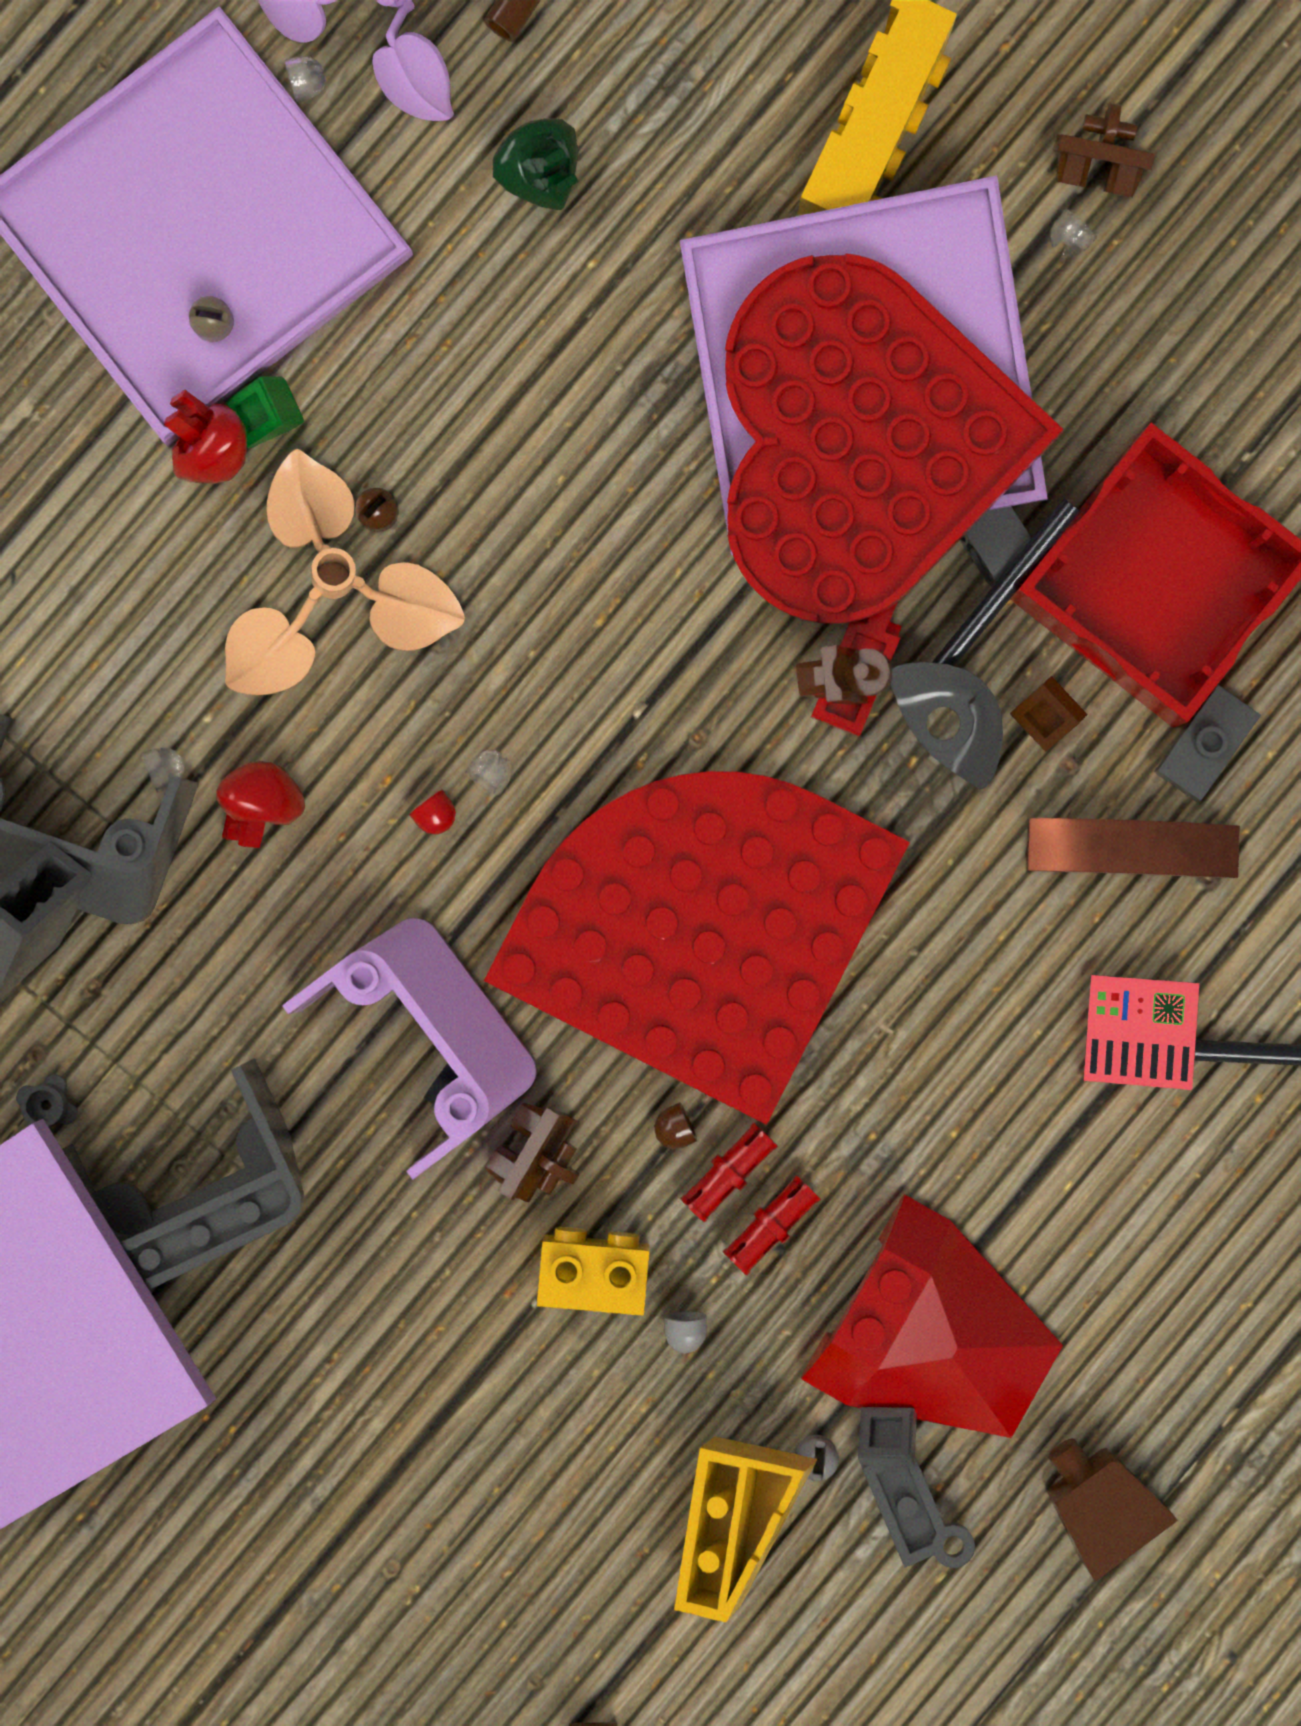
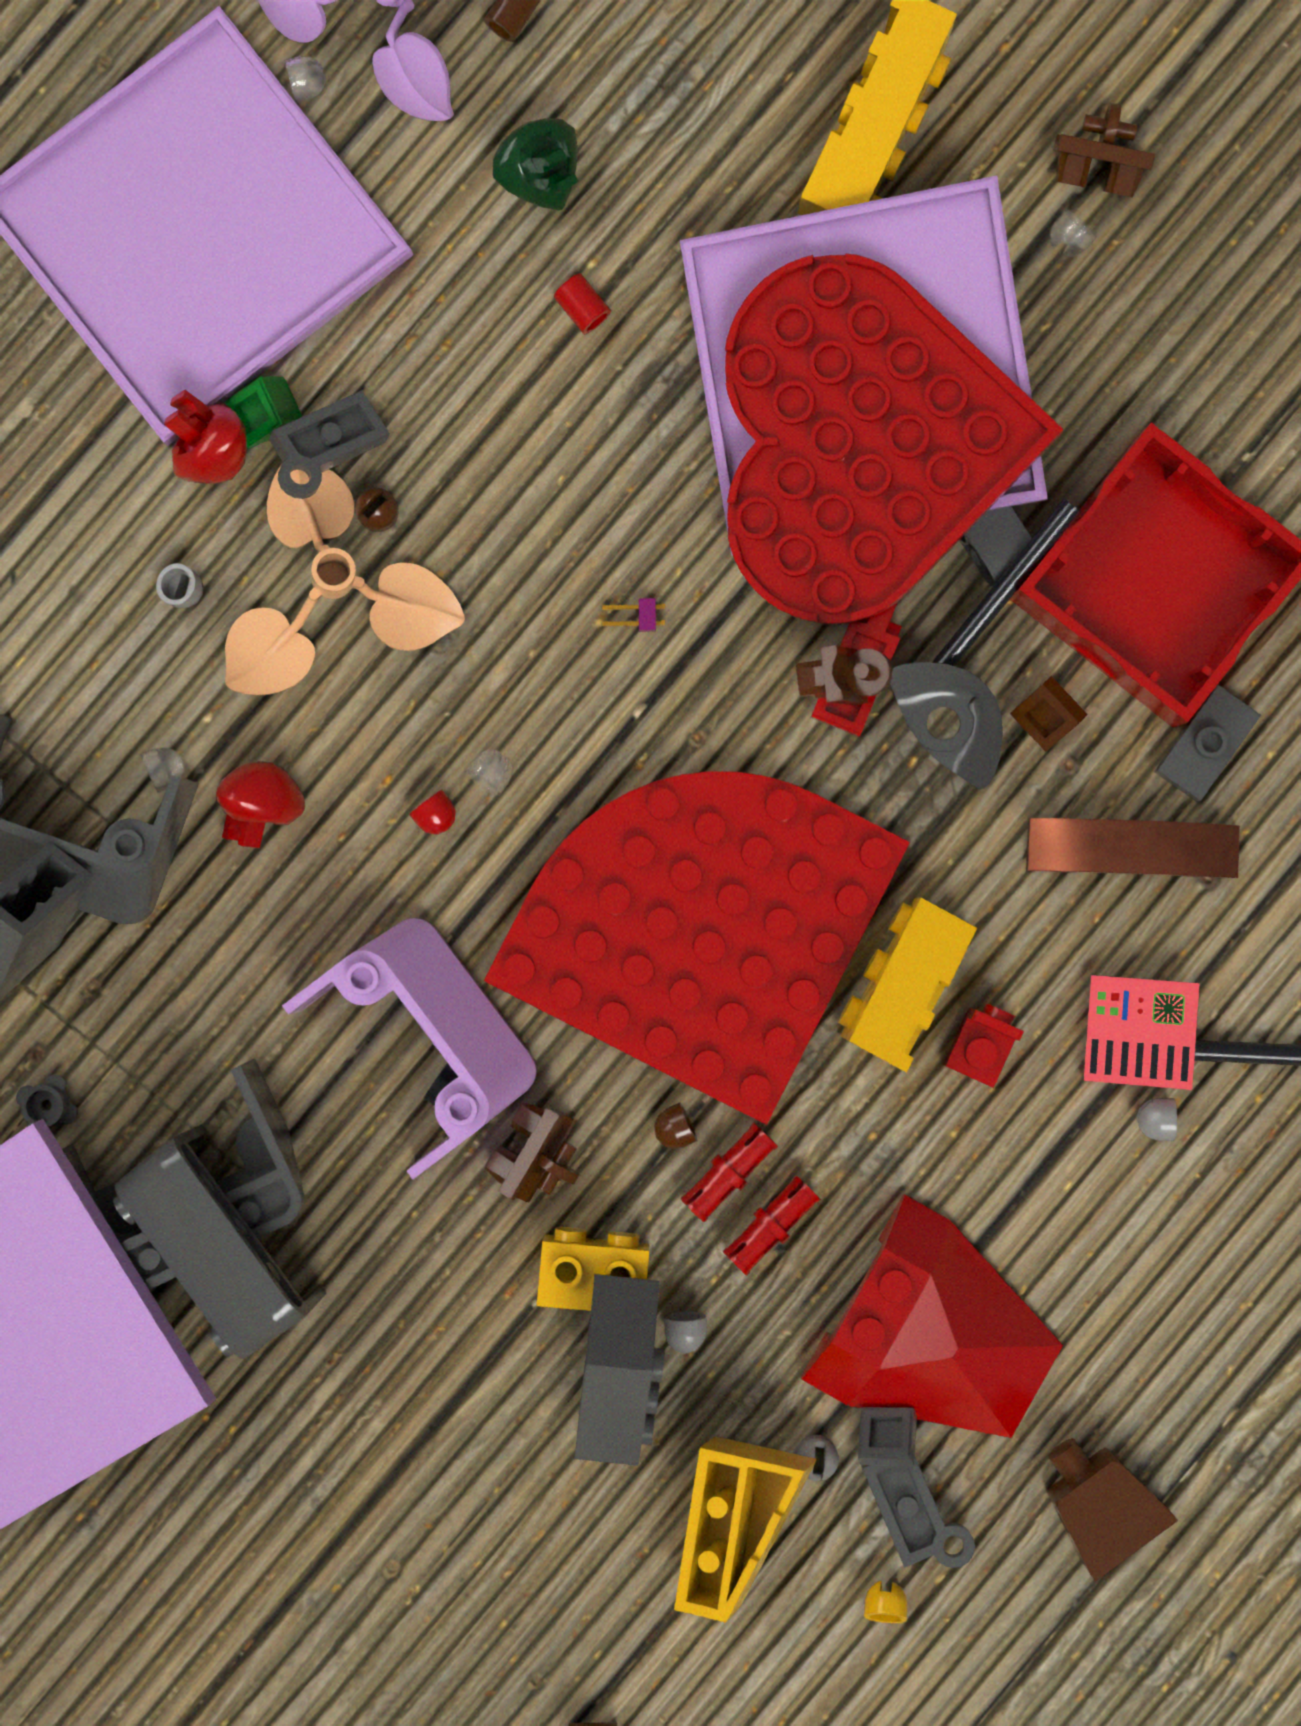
dark tan hinge [189,296,234,342] -> none
none -> dark grey windscreen [113,1124,327,1359]
none -> light grey hinge [156,563,204,608]
none -> dark grey hinge [269,390,390,499]
none -> red hinge [553,273,611,334]
none -> dark grey wedge [574,1274,665,1466]
none -> piece [602,598,665,632]
none -> yellow wedge [838,897,977,1073]
none -> yellow hinge [864,1581,908,1623]
none -> red bracket [943,1003,1024,1088]
none -> light grey hinge [1136,1098,1177,1141]

